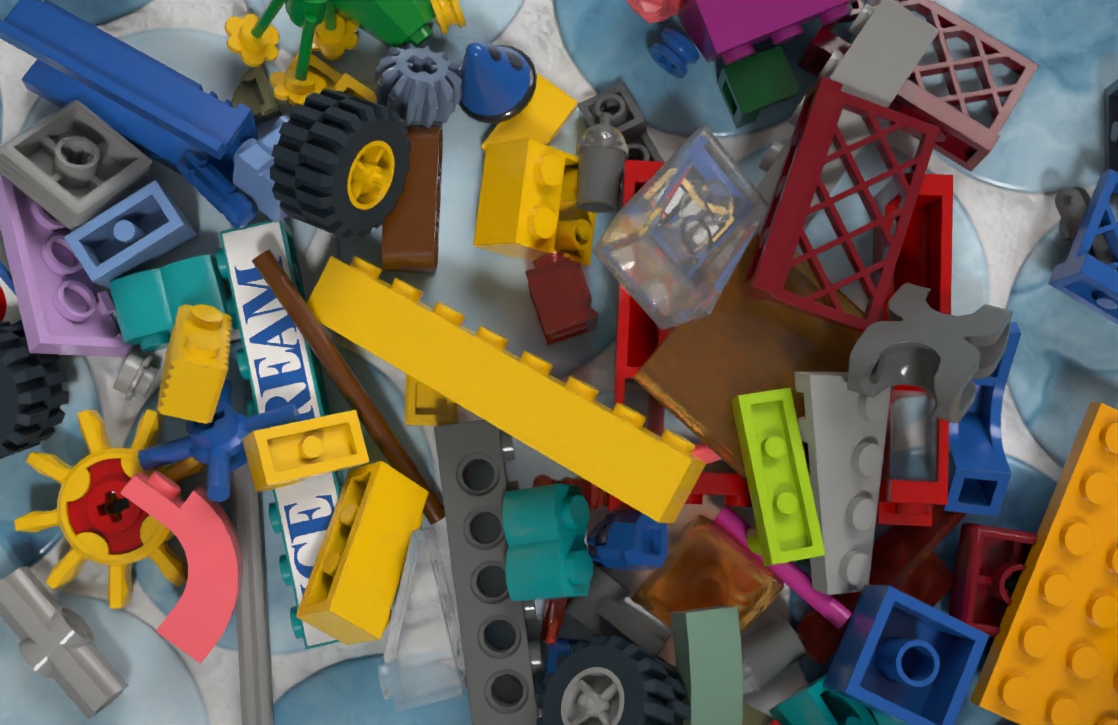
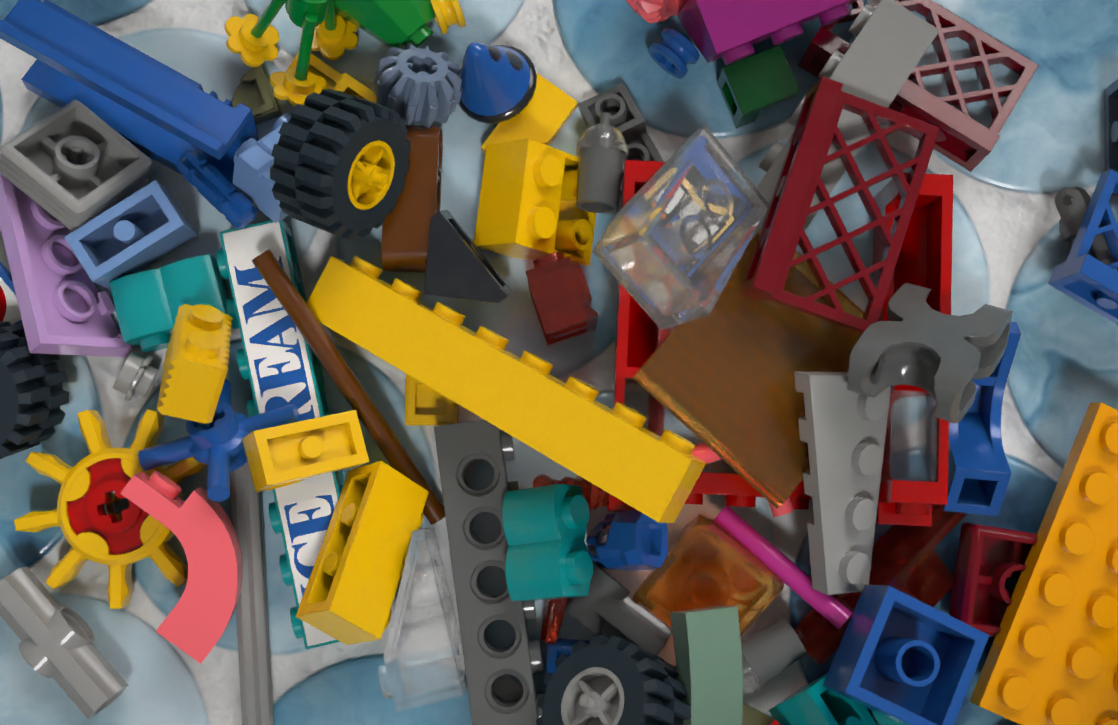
lime piece [731,388,826,566] -> none
none -> black slope [424,210,513,303]

